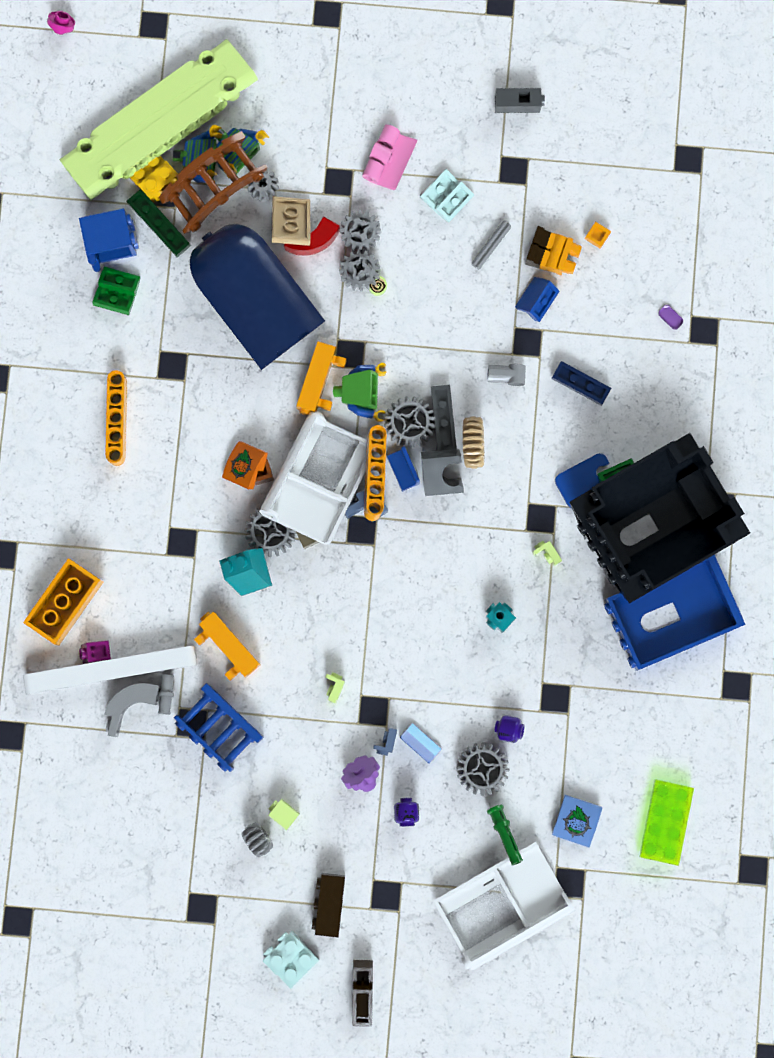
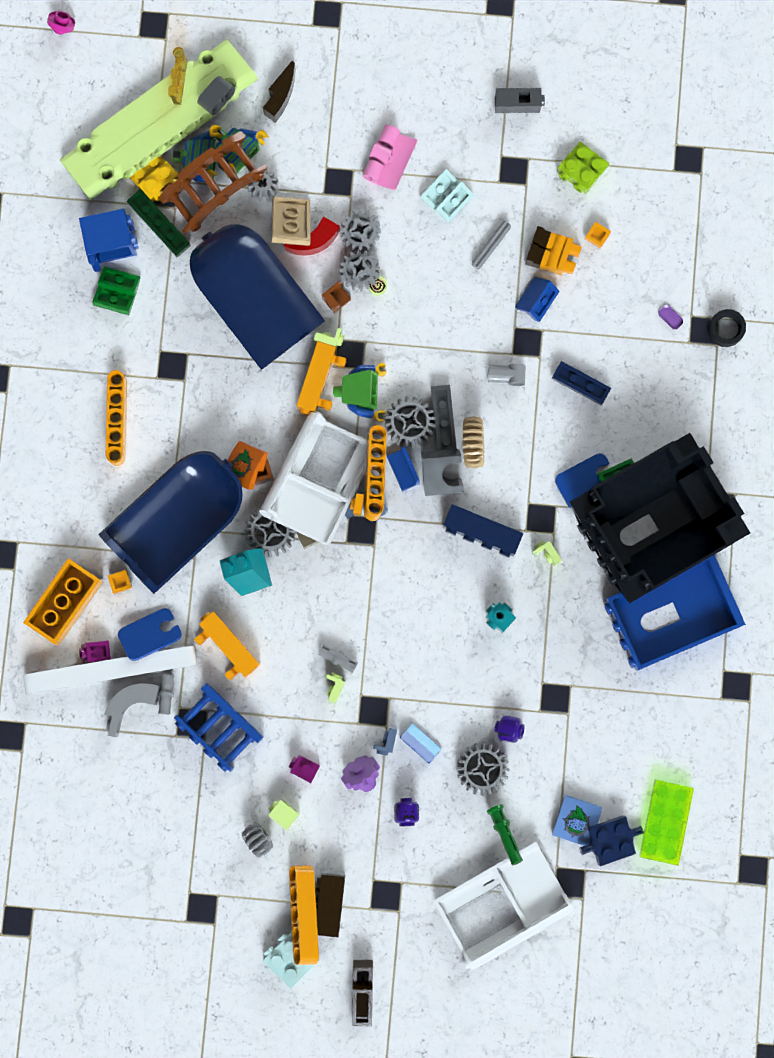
none -> dark blue panel [98,451,243,594]
none -> light orange plate [108,570,133,595]
none -> blue piece [118,608,182,661]
none -> clear yellow plate [168,47,187,105]
none -> dark grey beam [197,76,235,115]
none -> dark brown slope [263,61,296,123]
none -> magenta bracket [289,755,320,783]
none -> light orange beam [289,865,319,965]
none -> yellowish green bracket [314,328,344,350]
none -> light grey pin [318,644,358,673]
none -> dark orange panel [322,281,351,314]
none -> light orange plate [350,493,364,516]
none -> dark blue brick [443,504,524,558]
none -> lime plate [557,142,610,194]
none -> dark blue plate [579,815,644,867]
none -> black tyre [708,309,746,347]

